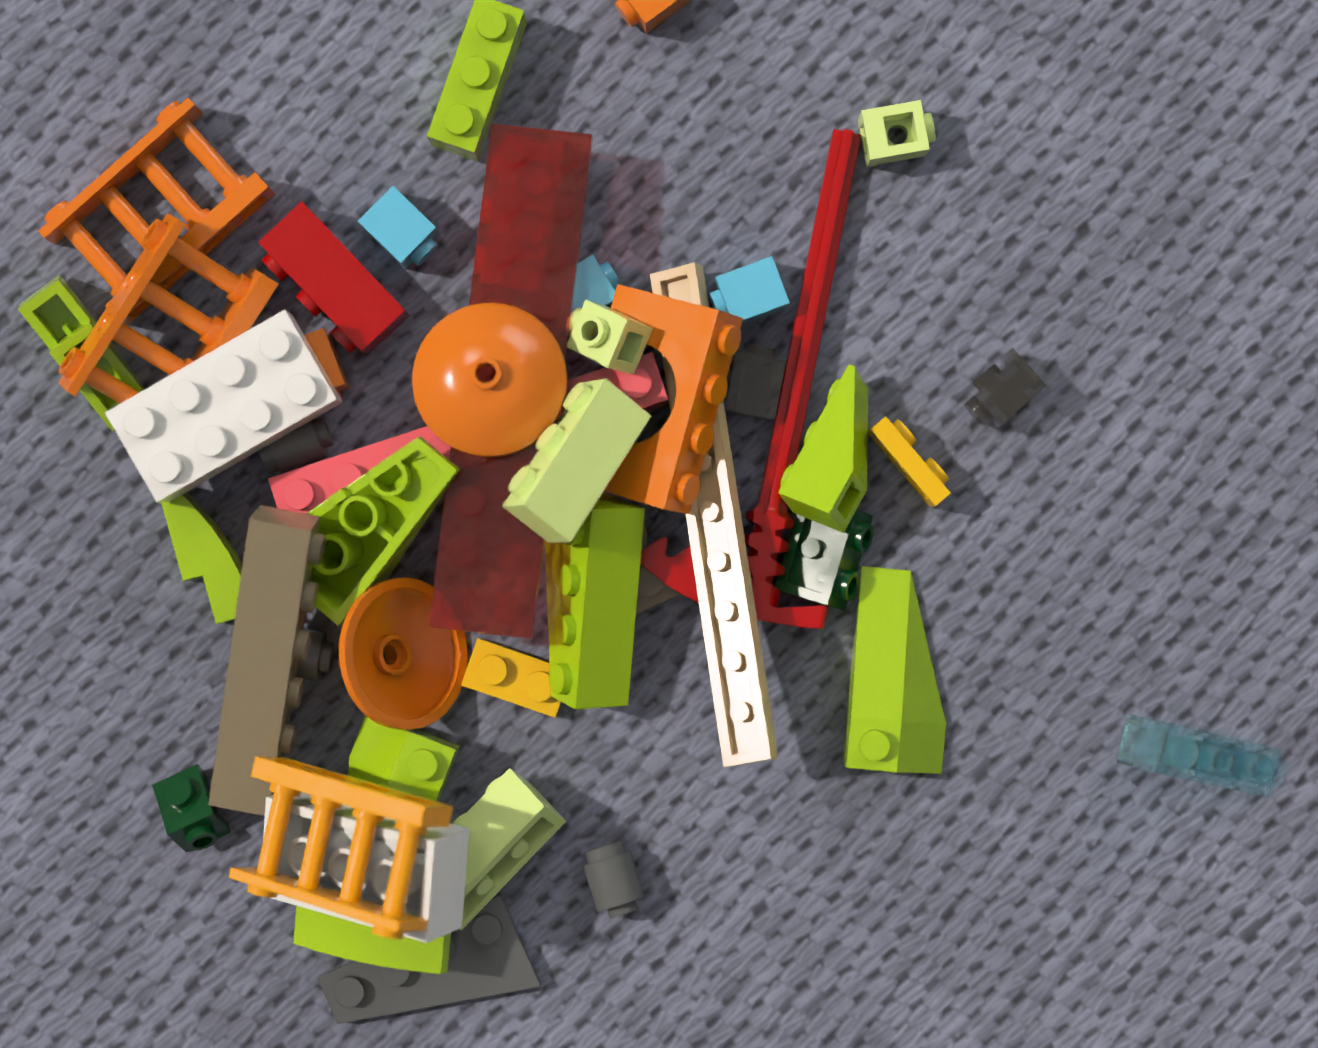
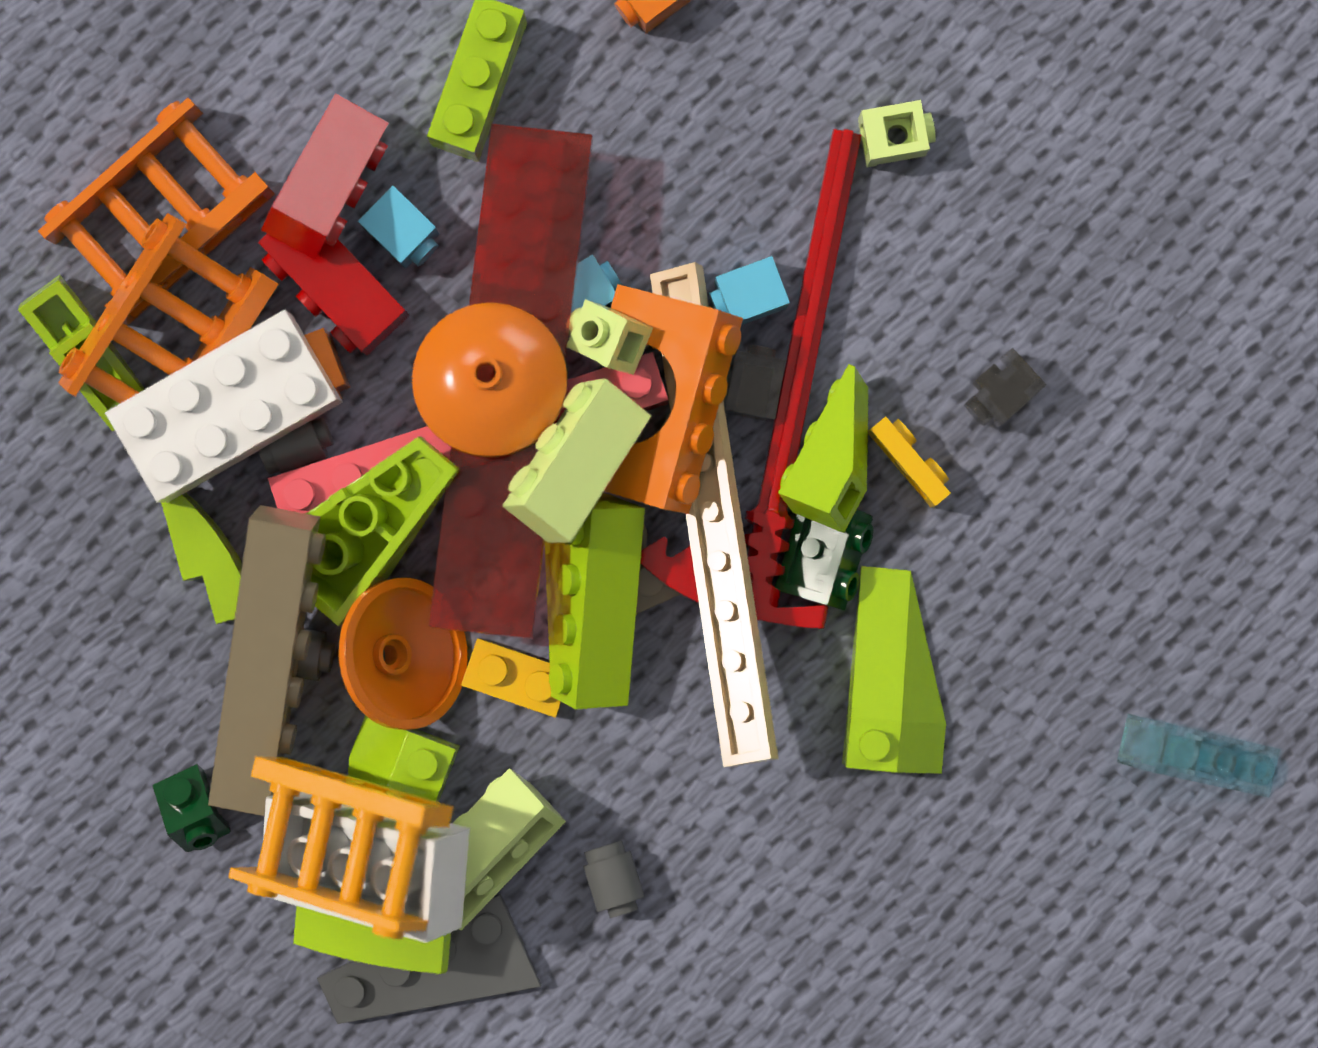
none -> brick [261,93,389,259]

